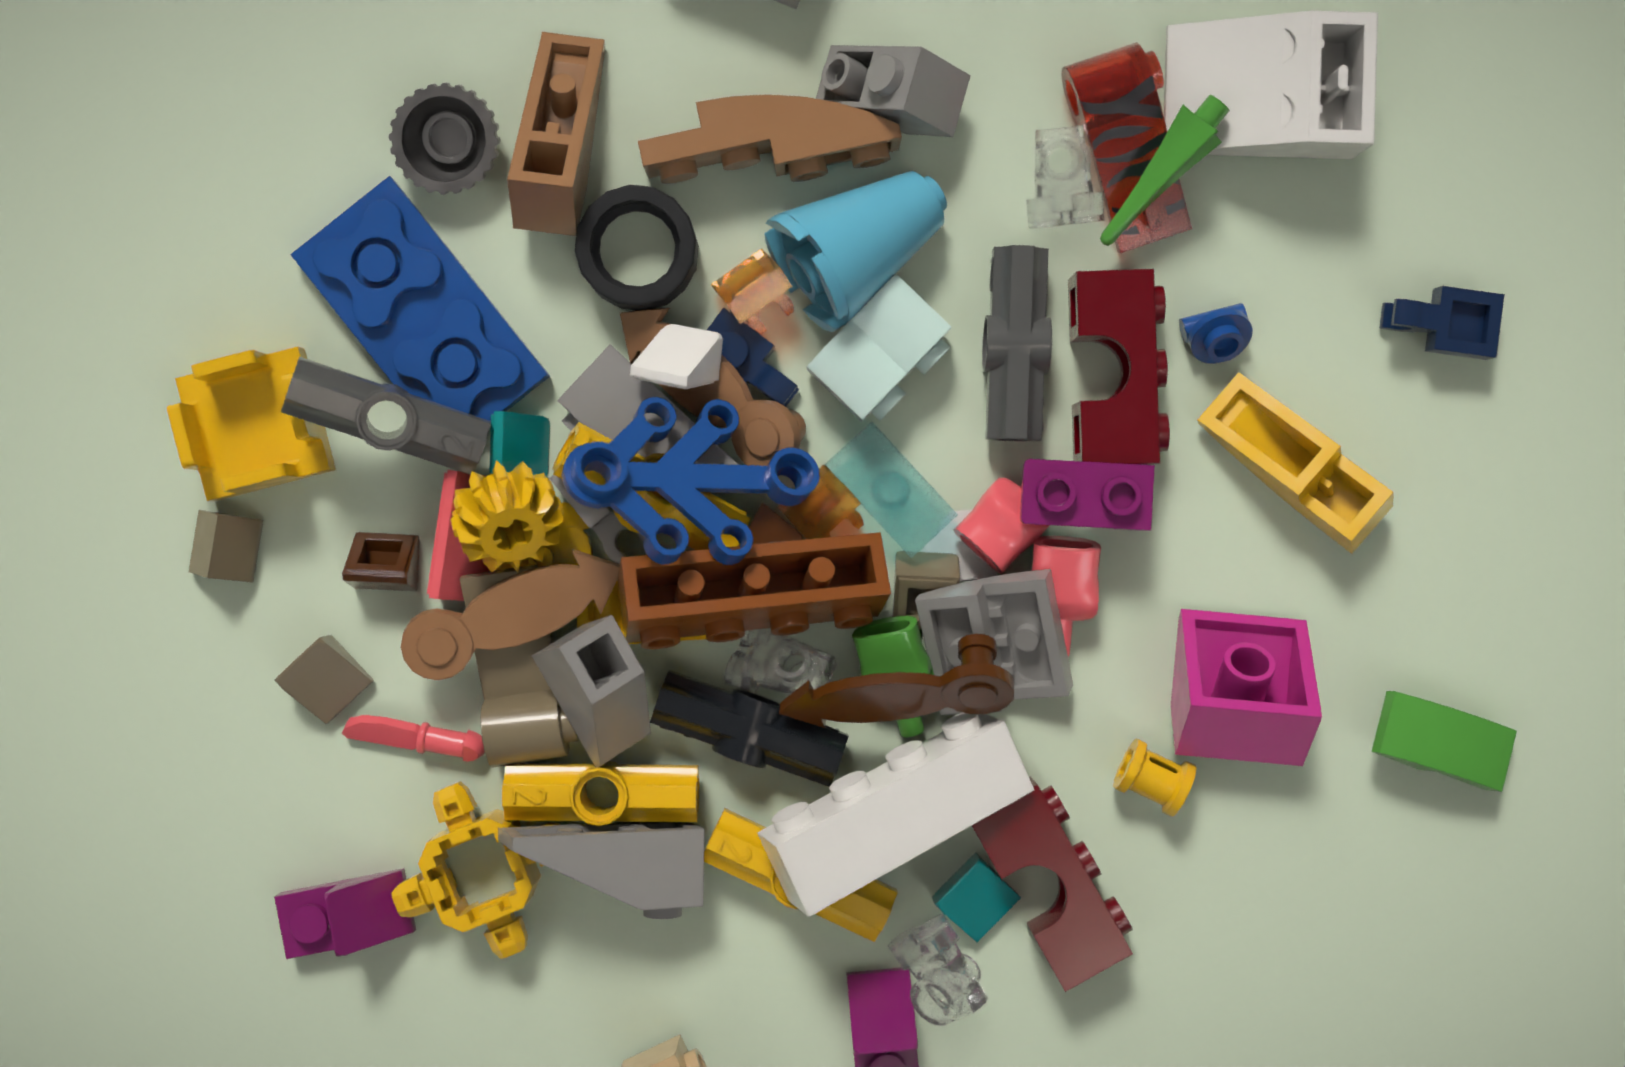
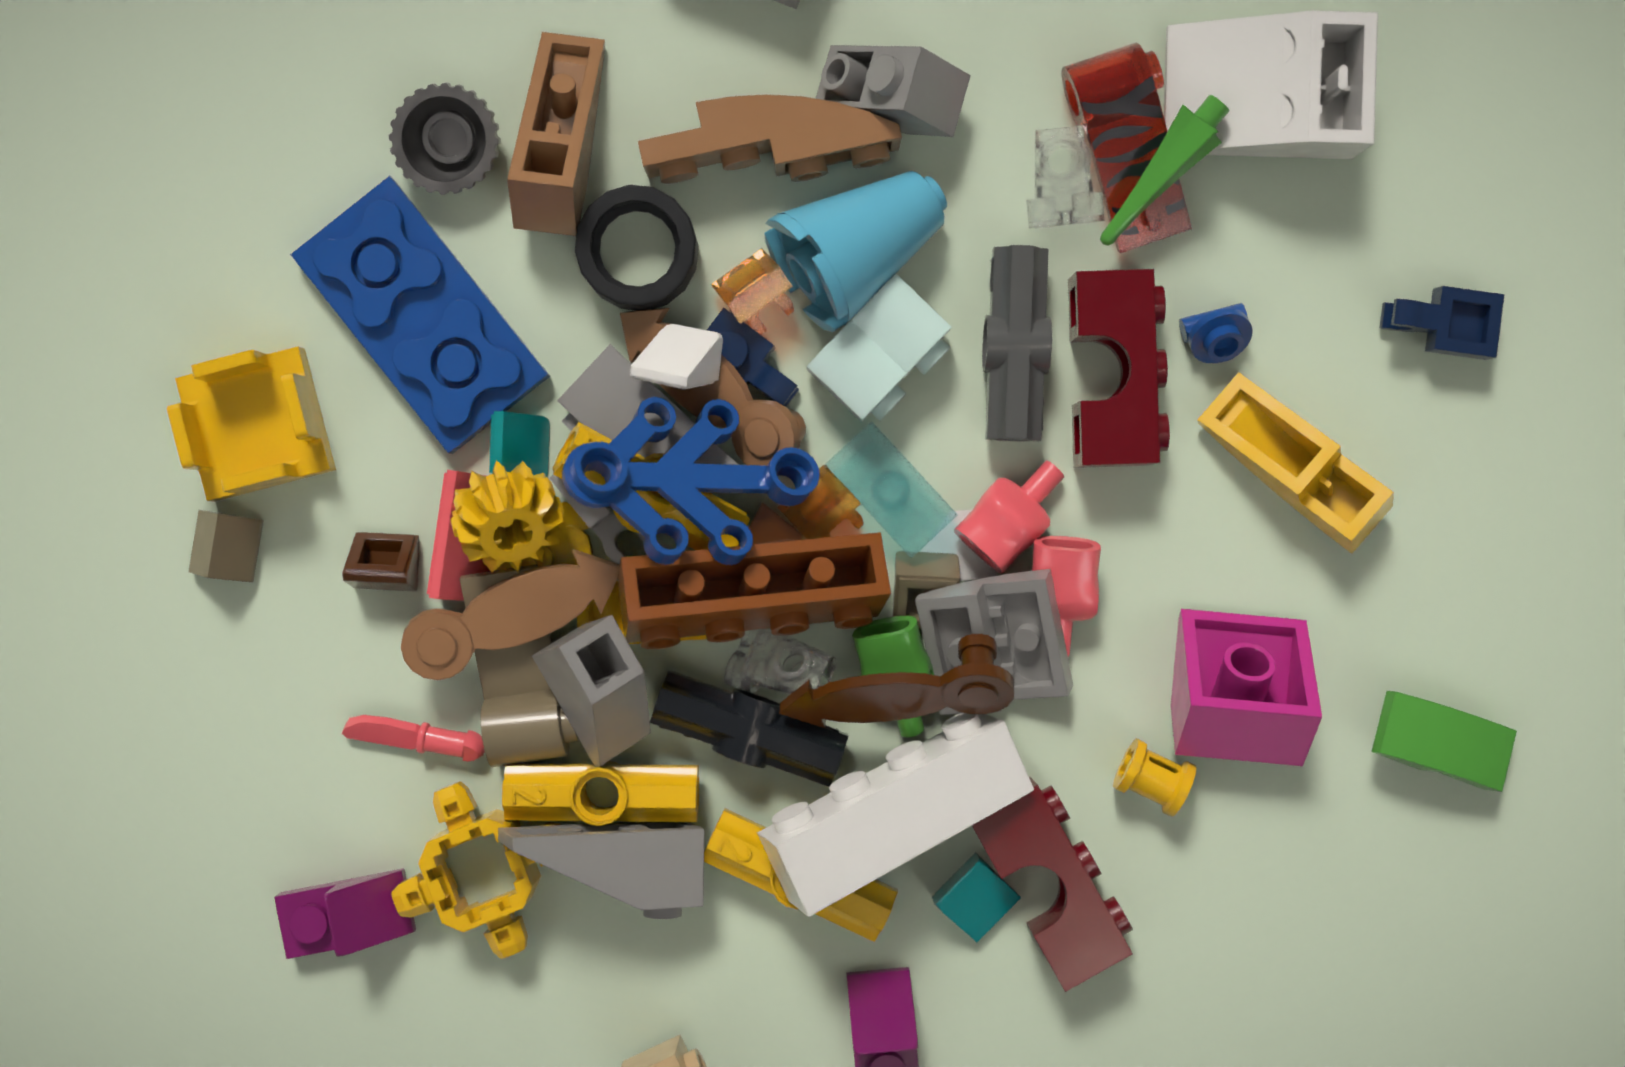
dark tan slope [274,635,374,724] -> none
dark grey piece [281,357,491,475] -> none
clear plate [887,914,988,1026] -> none
magenta bracket [1020,459,1155,531] -> none

